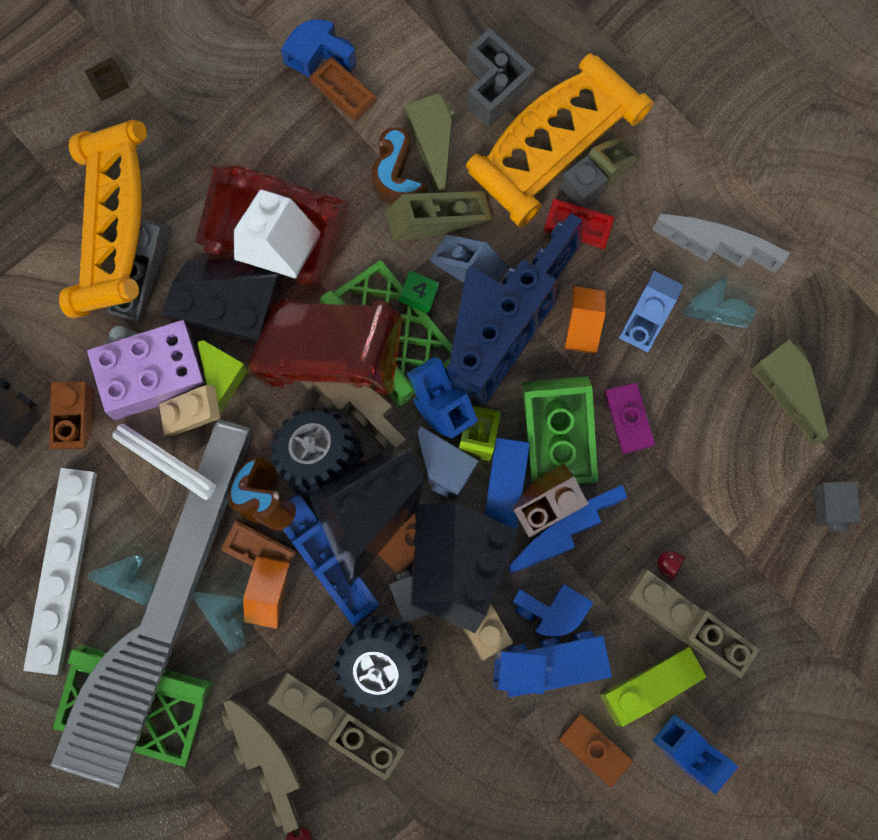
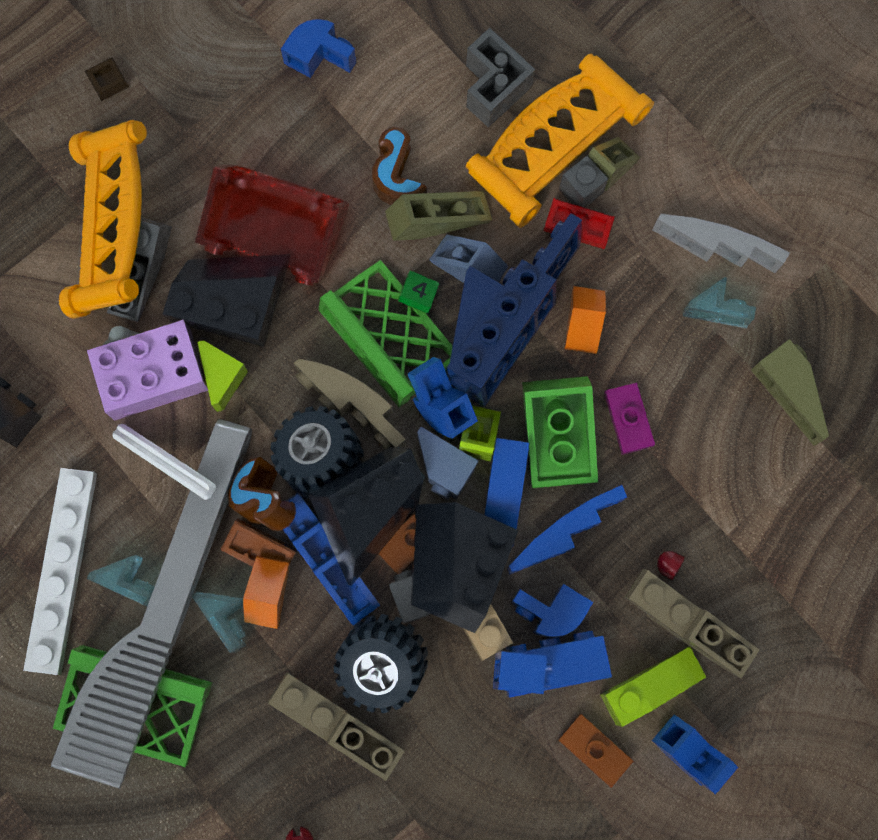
dark orange slope [49,381,95,450] -> none
tan plate [159,385,220,436] -> none
dark tan slope [221,699,303,834] -> none
white slope [234,190,320,278] -> none
clear red windscreen [248,299,402,394] -> none
dark orange plate [310,56,377,122] -> none
olive slope [405,92,455,193] -> none
reddish brown slope [512,464,588,537] -> none
medium blue slope [619,271,683,353] -> none
dark grey brick [813,482,861,532] -> none

